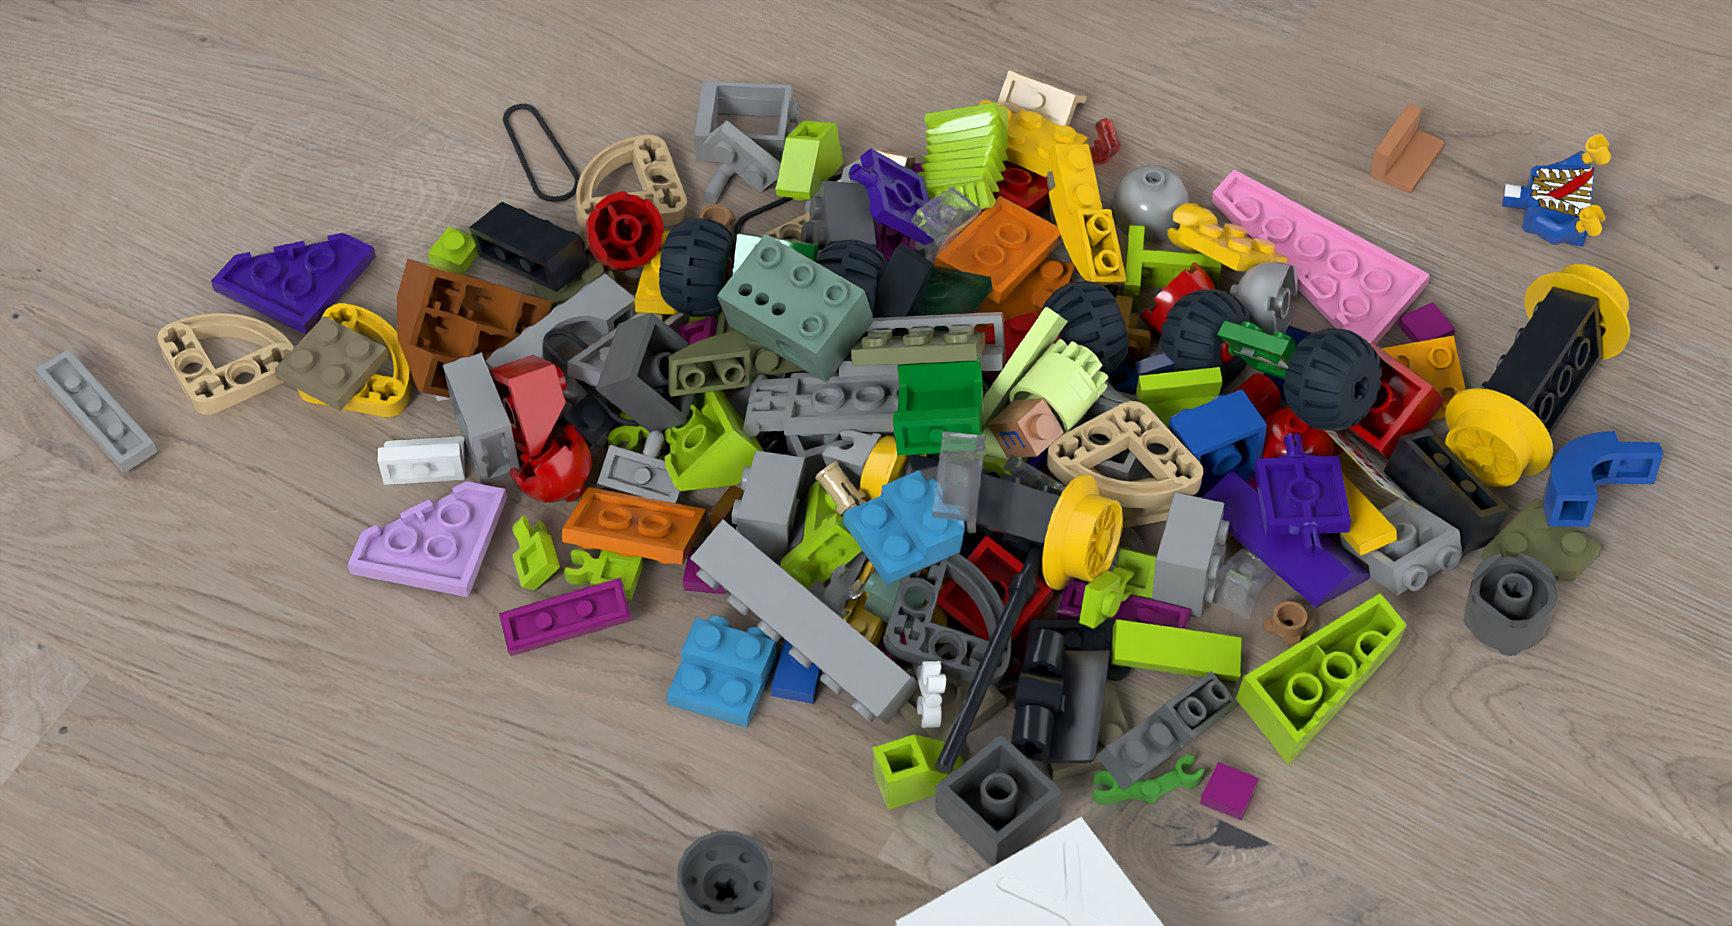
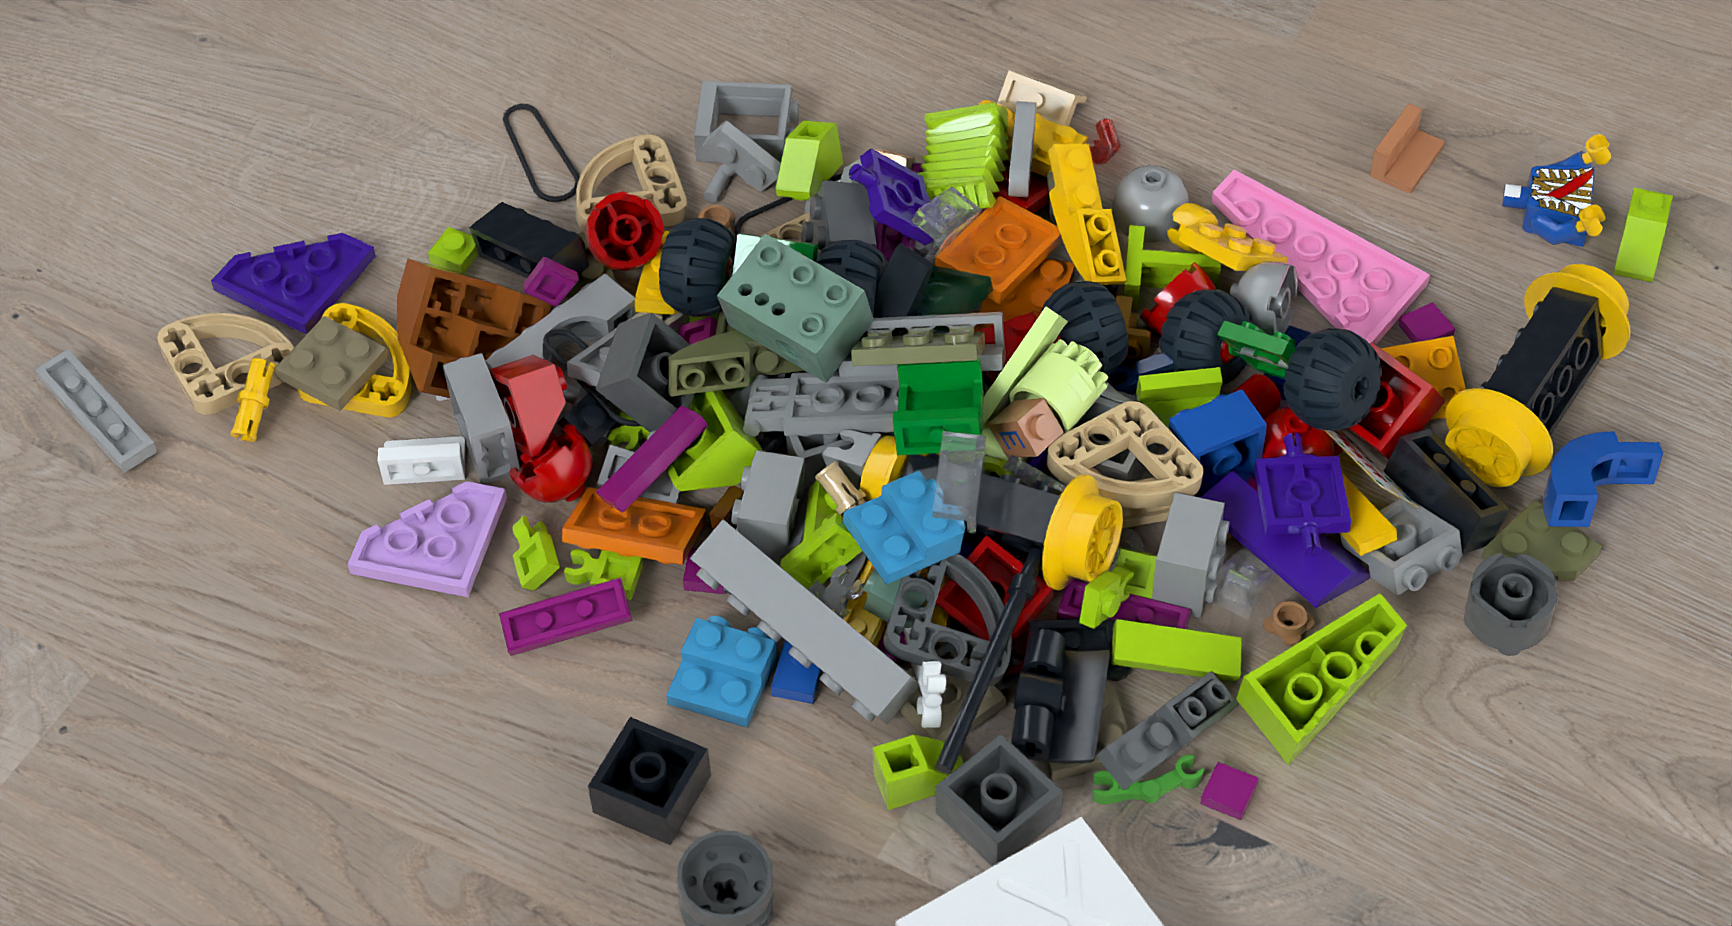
none -> yellow pin [230,358,276,442]
none -> magenta tile [523,257,578,307]
none -> black brick [588,717,711,845]
none -> magenta tile [596,405,708,512]
none -> light grey beam [1008,101,1036,197]
none -> lime slope [1613,187,1673,283]

